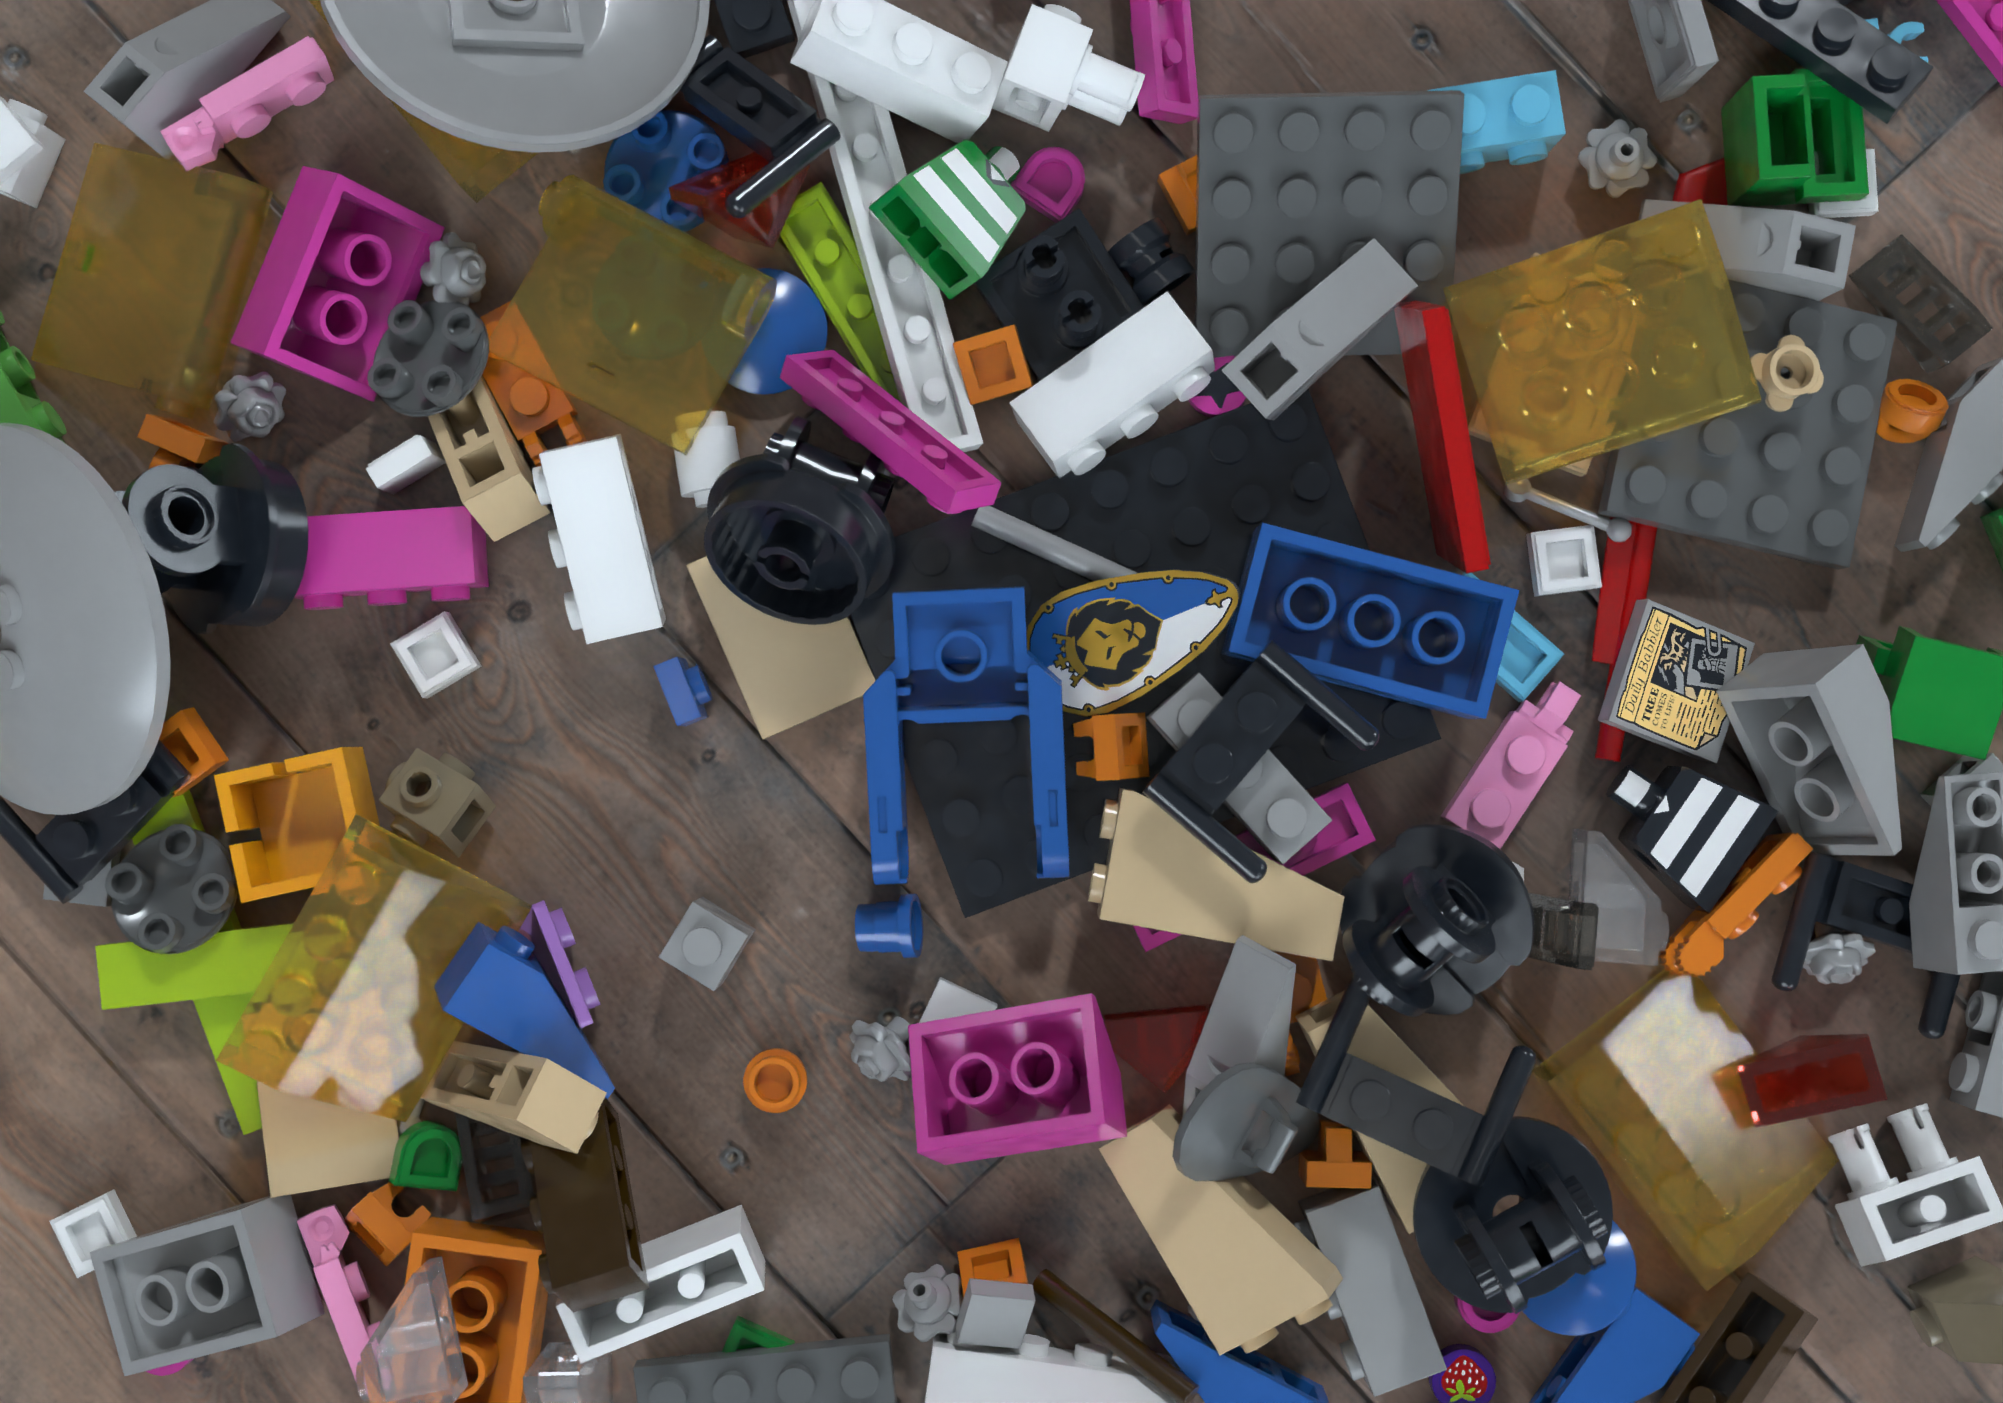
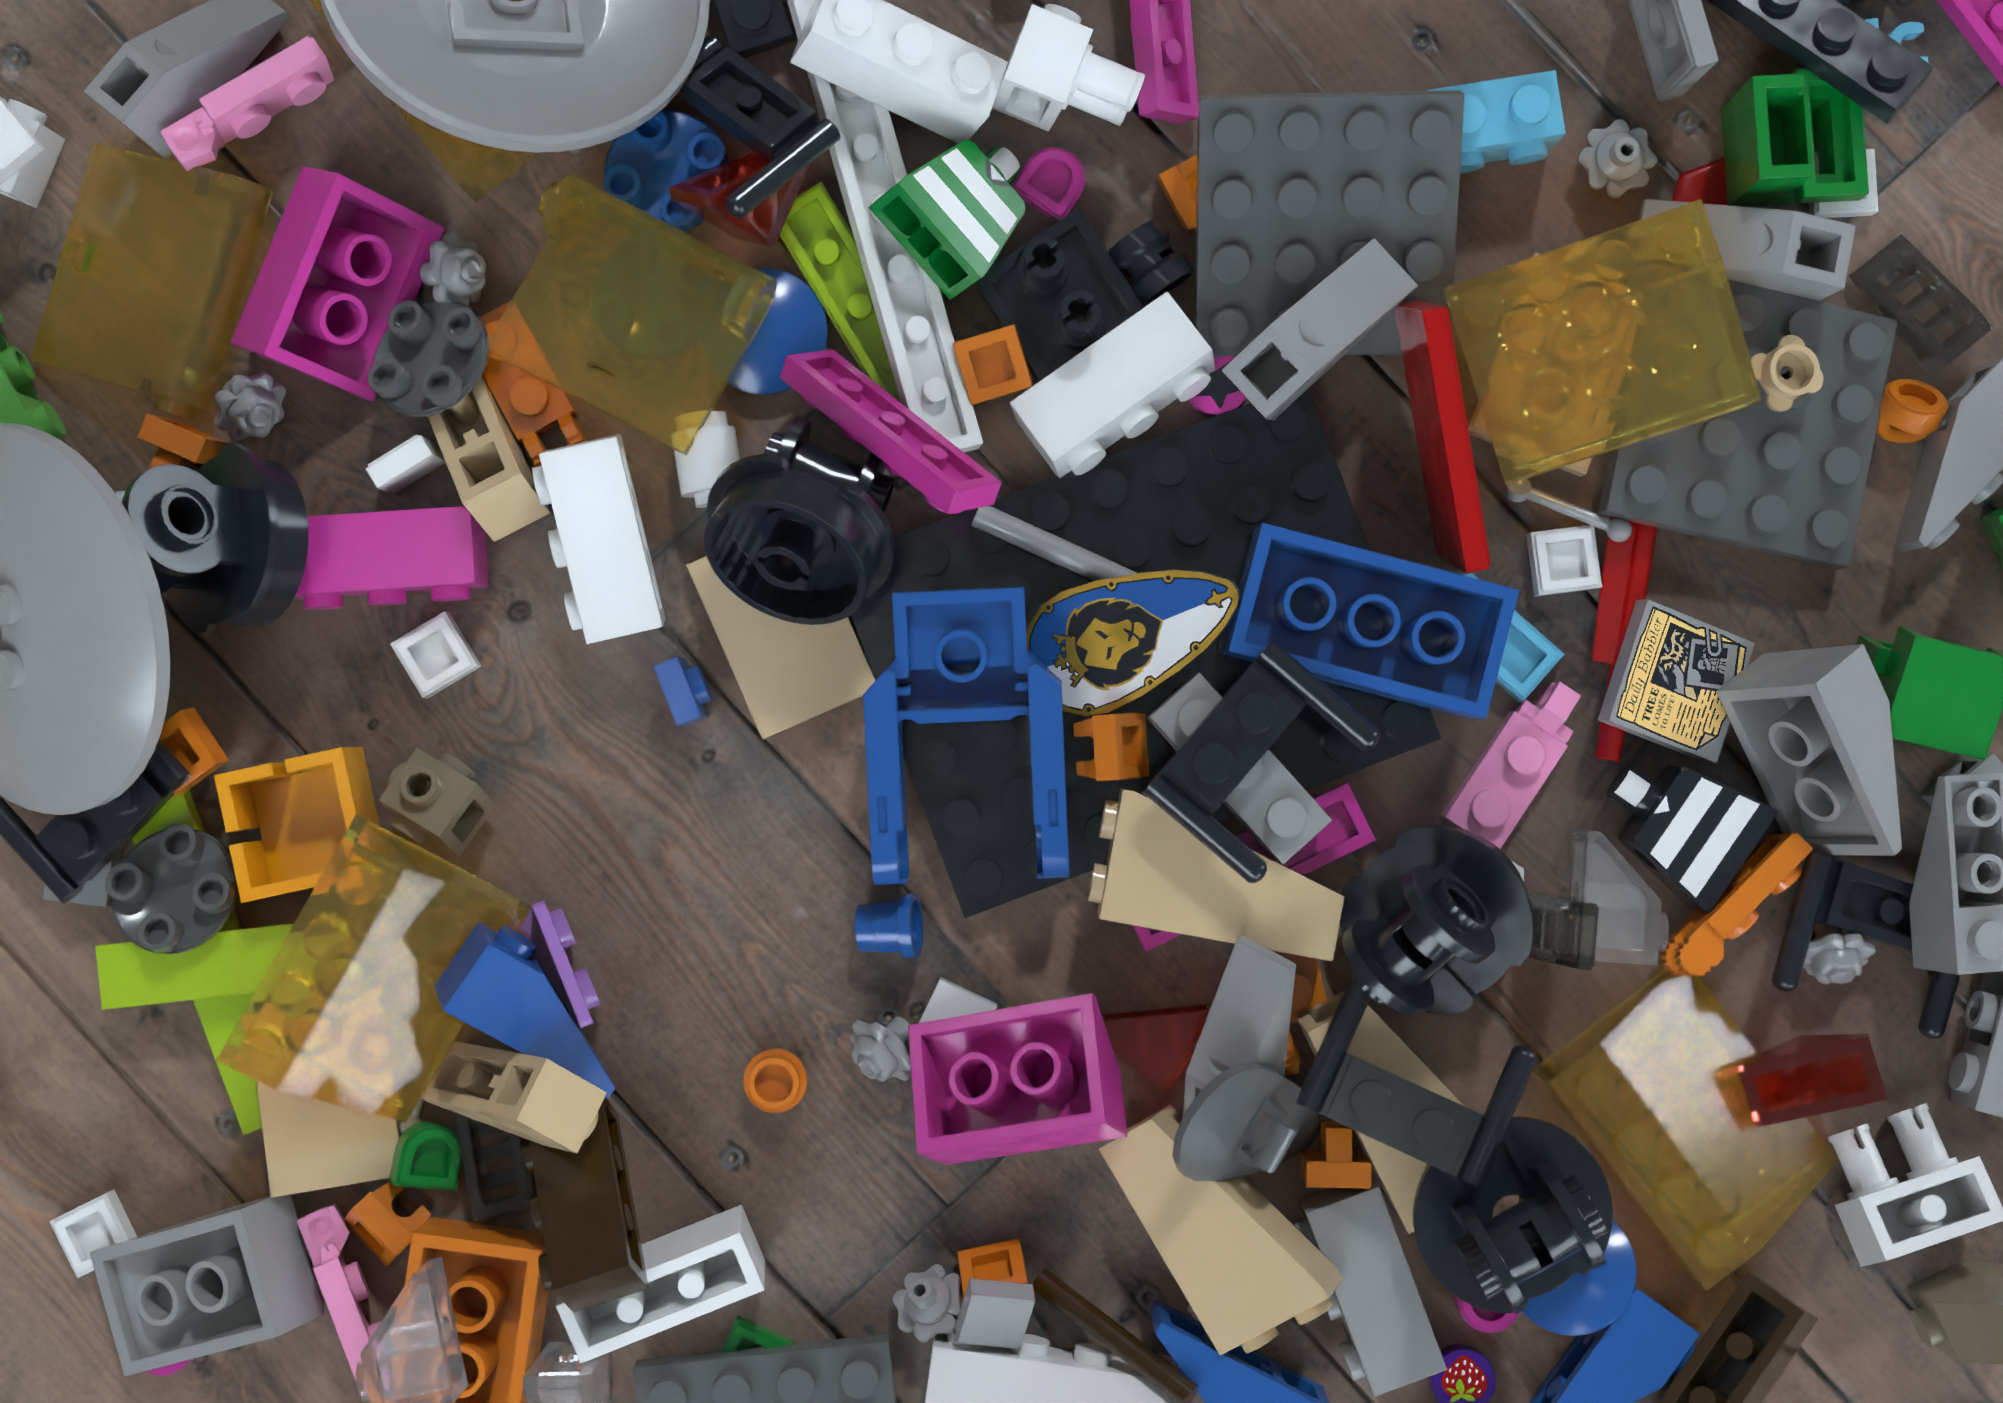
light grey brick [659,897,756,991] -> none

